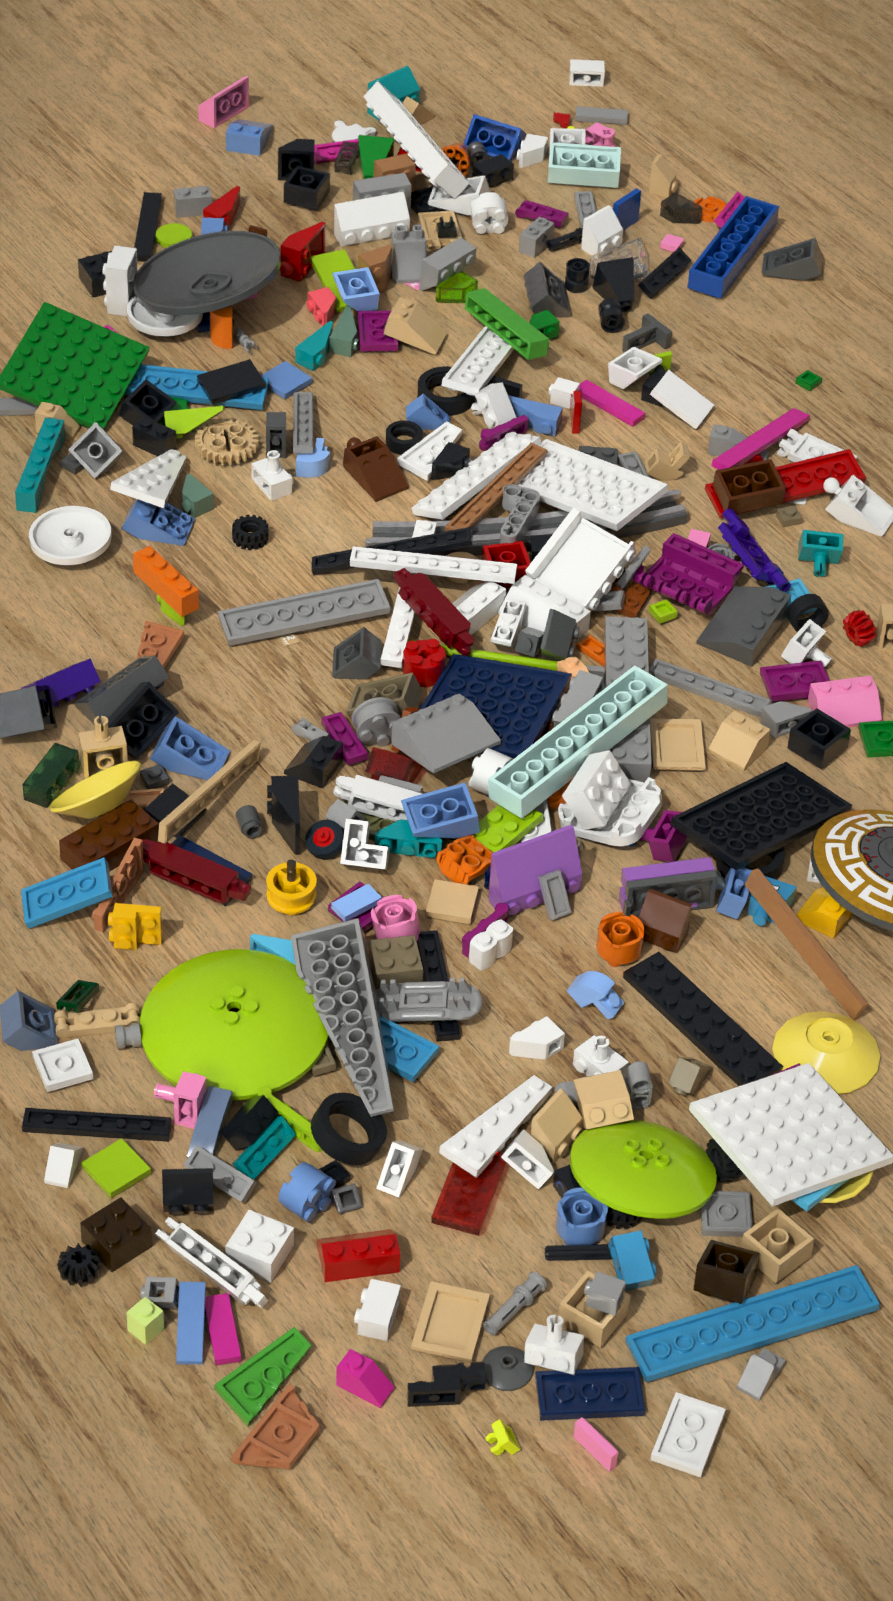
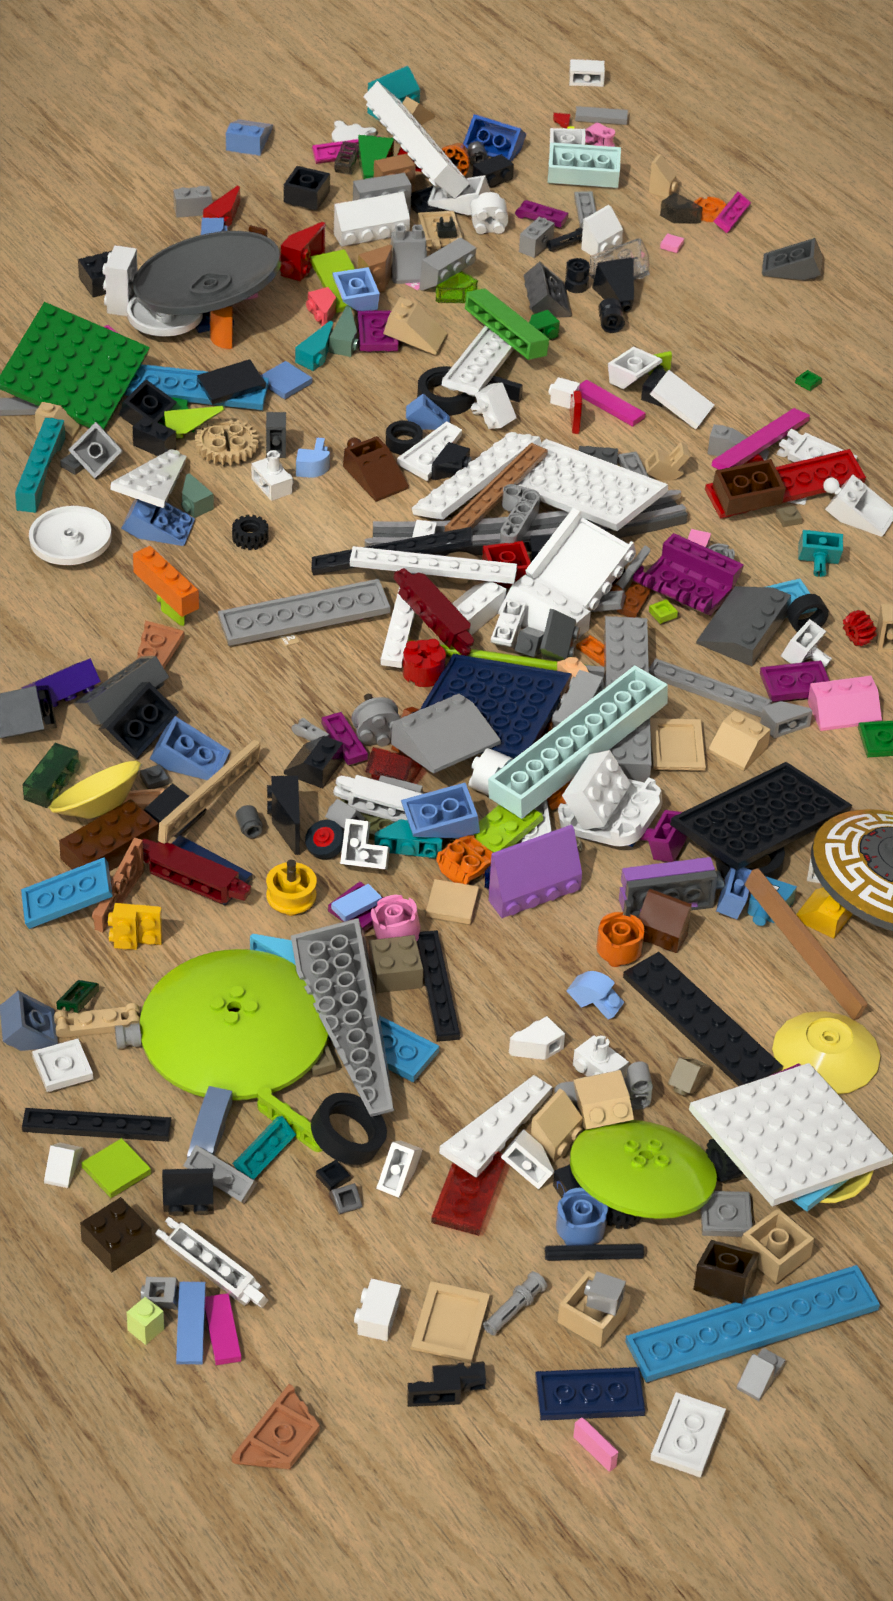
black gear [57,1243,101,1287] -> none
tan brick [78,716,128,779] -> none
black tile [134,192,162,261] -> none
bright pink brick [154,1071,207,1129] -> none
lime tile [156,223,192,248] -> none
bright pink slope [198,76,249,128] -> none
bright green wing [214,1327,311,1427] -> none
black brick [220,1095,279,1150] -> none
white brick [225,1210,294,1283] -> none
light grey piece [234,328,258,355] -> none
black slope [278,139,315,181] -> none
medium blue brick [278,1162,336,1223] -> none
light grey tile [293,392,313,454] -> none
red slope [316,1229,400,1282] -> none
dark grey slope [332,627,381,680] -> none
dark pink slope [336,1349,395,1408] -> none
dark tan slope [346,673,423,716] -> none
light grey piece [375,978,483,1022] -> none
magenta plate [462,903,509,958] -> none
white brick [469,919,513,971] -> none
magenta plate [479,414,529,451] -> none
dark grey dish [482,1346,533,1391] -> none
neon yellow tile [485,1419,521,1455] -> none
medium blue slope [508,396,563,436] -> none
white slope [516,134,548,168] -> none
white brick [524,1315,584,1375] -> none
light grey tile [538,869,572,920] -> none
dark azure brick [608,1231,656,1291] -> none
blue tile [613,188,641,231] -> none
dark grey bracket [622,313,673,353] -> none
black plate [638,247,692,298] -> none
blue brick [687,196,779,298] -> none
dark purple plate [718,508,791,592] -> none
black brick [787,708,851,769] -> none

